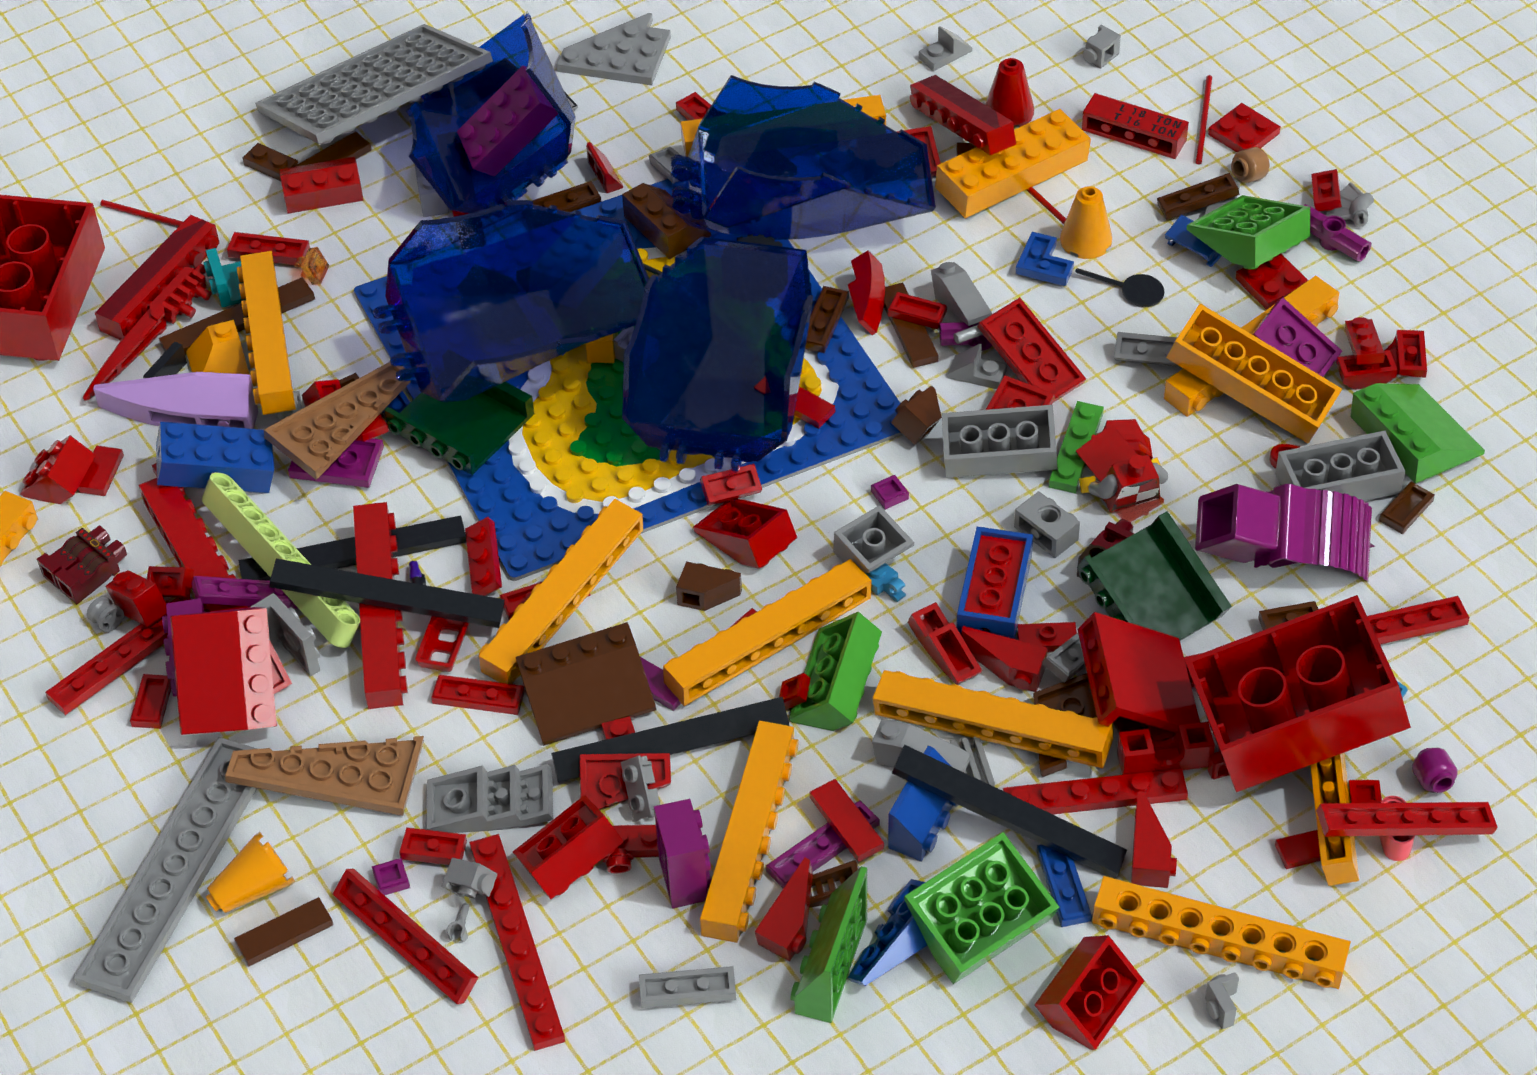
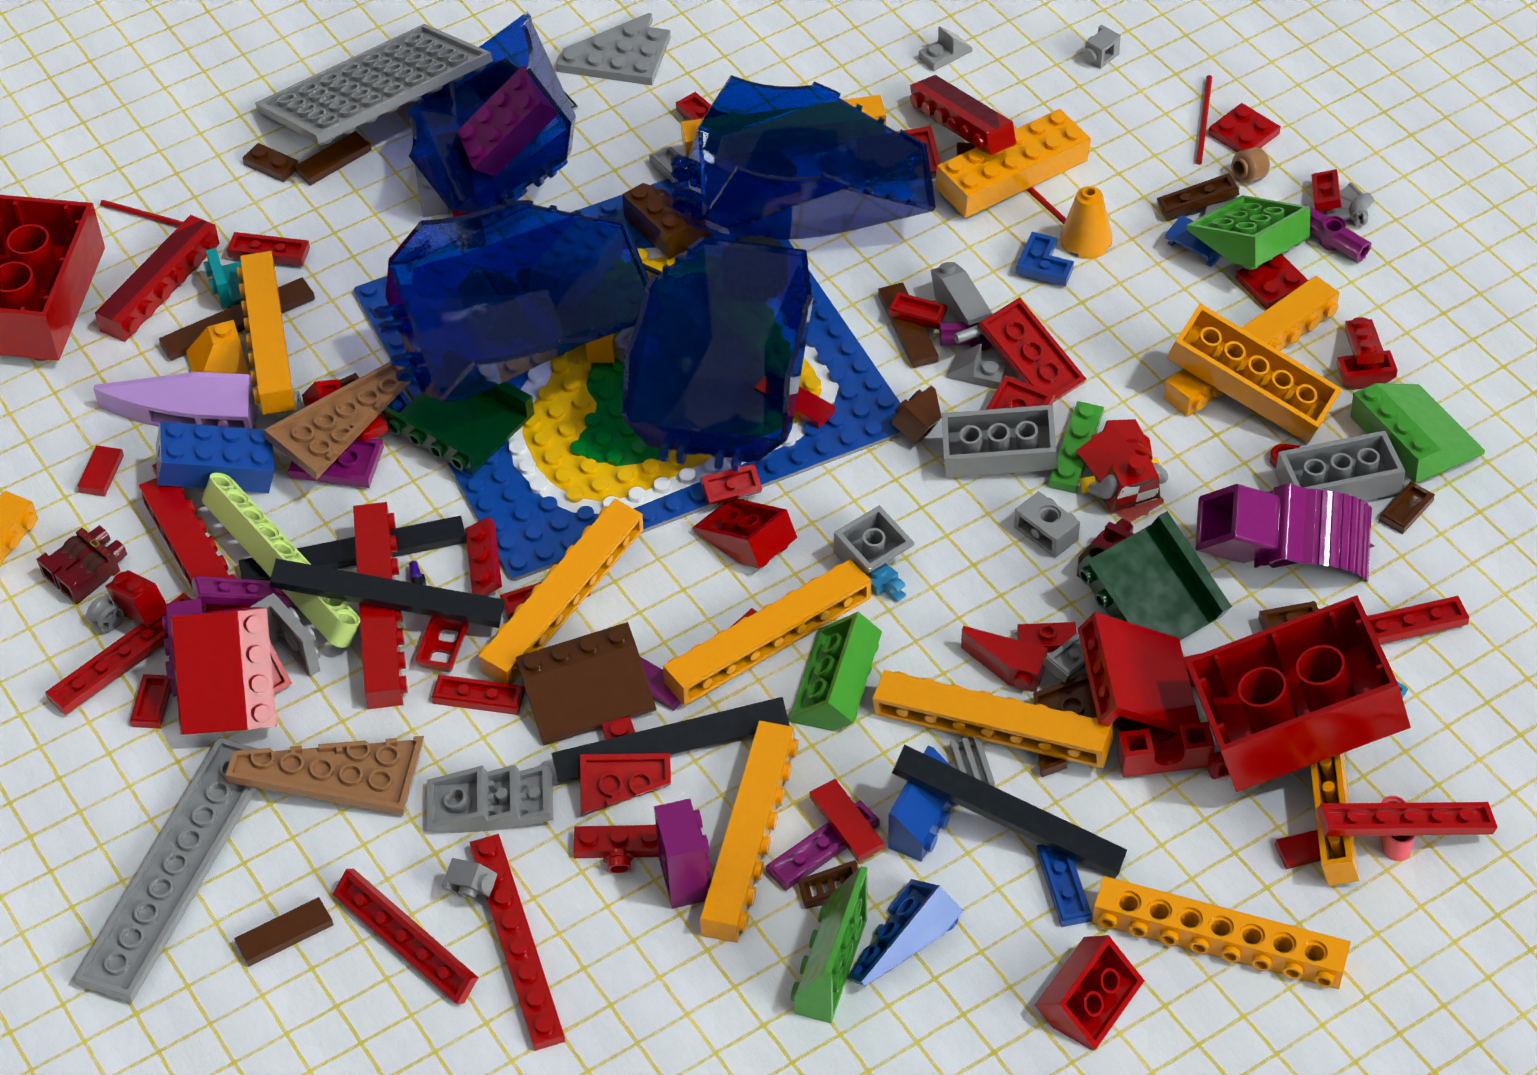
red slope [20,435,96,504] -> none
red piece [83,264,212,401] -> none
black tile [143,342,187,378] -> none
red plate [147,566,194,598] -> none
light orange cone [206,832,296,913] -> none
red slope [279,156,364,214] -> none
clear orange tile [294,247,329,285] -> none
magenta tile [372,858,410,895] -> none
red plate [399,827,467,865] -> none
light grey hand [447,903,470,942] -> none
red slope [513,795,624,899] -> none
reddish brown tile [520,181,601,226] -> none
red slope [586,142,623,193] -> none
light grey hinge [620,755,660,821] -> none
light grey plate [639,966,736,1008] -> none
reddish brown slope [676,561,742,611] -> none
red slope [755,857,813,962] -> none
red tile [779,673,811,710] -> none
reddish brown tile [799,286,849,353] -> none
red slope [847,250,885,335] -> none
magenta tile [871,475,909,510] -> none
light grey slope [872,719,971,773] -> none
bright green slope [904,832,1060,985] -> none
red slope [907,602,982,685] -> none
brick [956,526,1033,639] -> none
red cone [985,58,1034,127] -> none
red plate [1003,768,1188,814] -> none
black piece [1075,268,1164,307] -> none
red brick [1082,93,1189,159] -> none
light grey plate [1114,332,1180,367] -> none
red slope [1131,791,1177,888] -> none
light grey bracket [1205,972,1239,1030] -> none
magenta plate [1252,297,1343,377] -> none
red plate [1348,780,1382,803] -> none
red slope [1383,330,1427,378] -> none
magenta head [1412,747,1458,793] -> none

